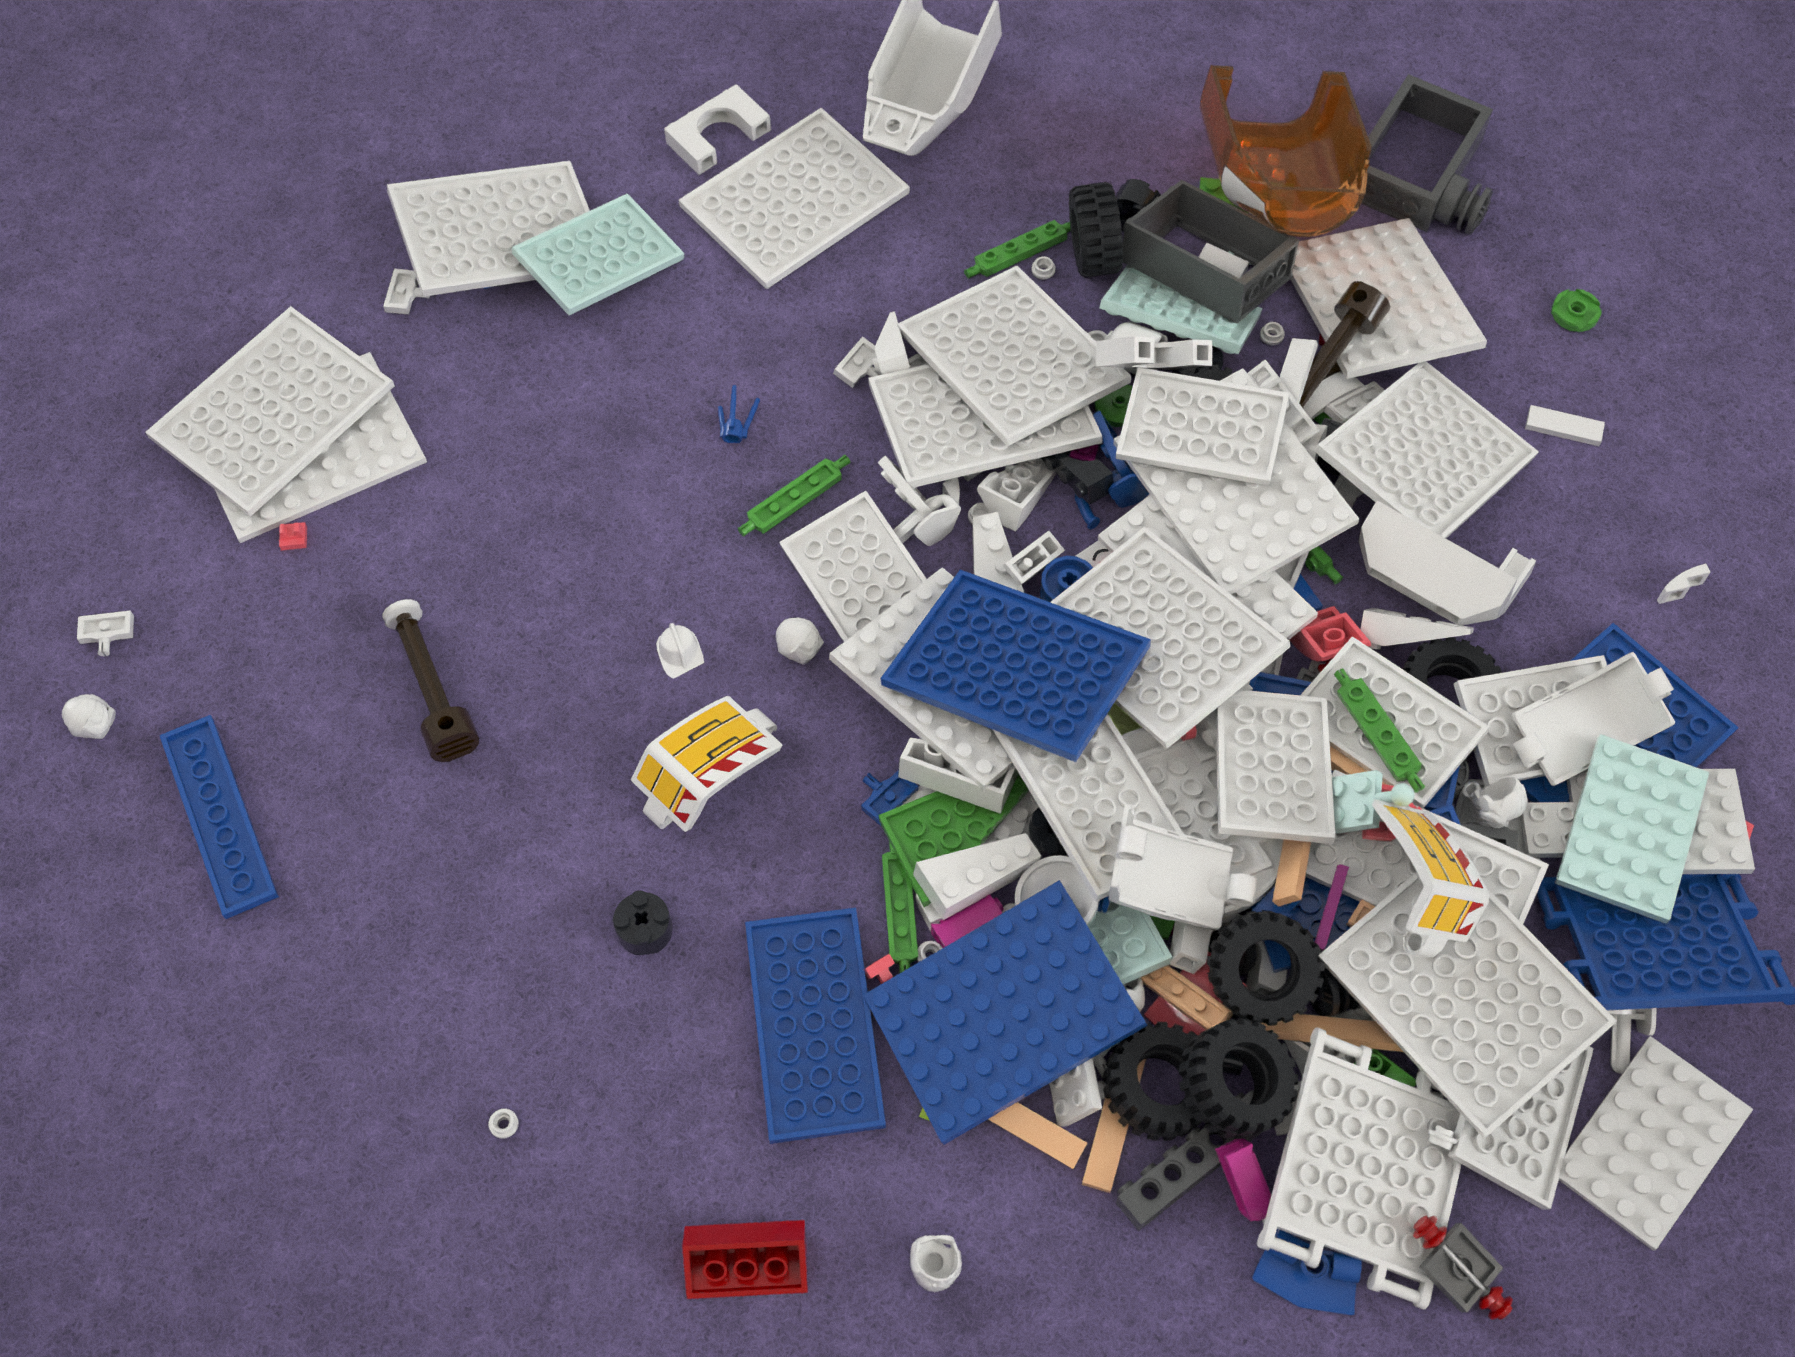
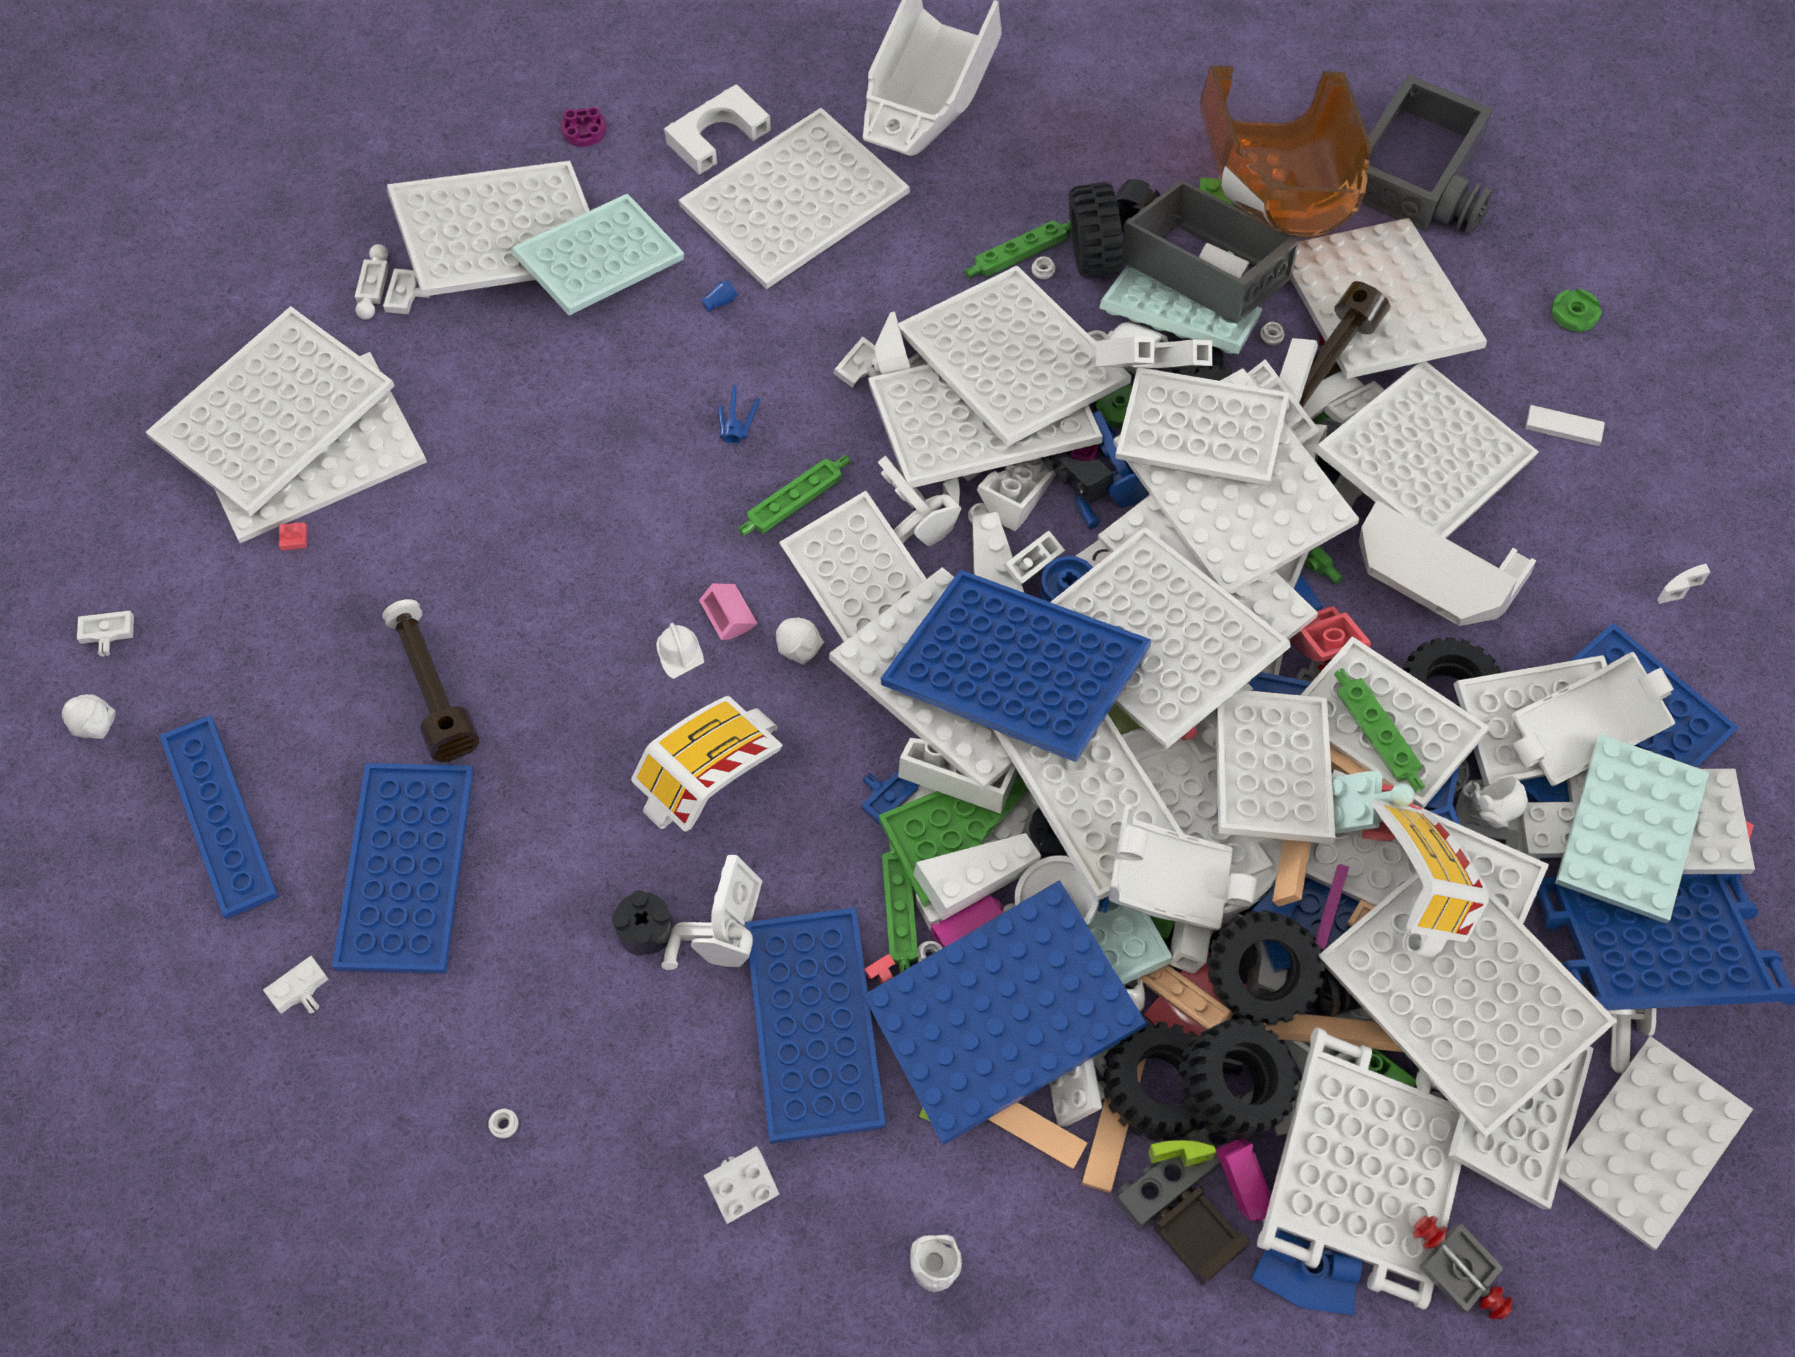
red slope [682,1220,808,1299] -> none
white wedge [1360,608,1474,649] -> none
white plate [1428,1125,1458,1150] -> none
none -> white plate [263,956,329,1014]
none -> blue plate [332,763,474,974]
none -> white plate [355,244,389,320]
none -> magenta tile [561,107,606,147]
none -> white plate [661,855,762,970]
none -> bright pink brick [699,583,758,640]
none -> blue cone [701,280,738,312]
none -> white plate [704,1146,780,1224]
none -> lime slope [1148,1140,1216,1167]
none -> dark brown panel [1154,1186,1251,1286]

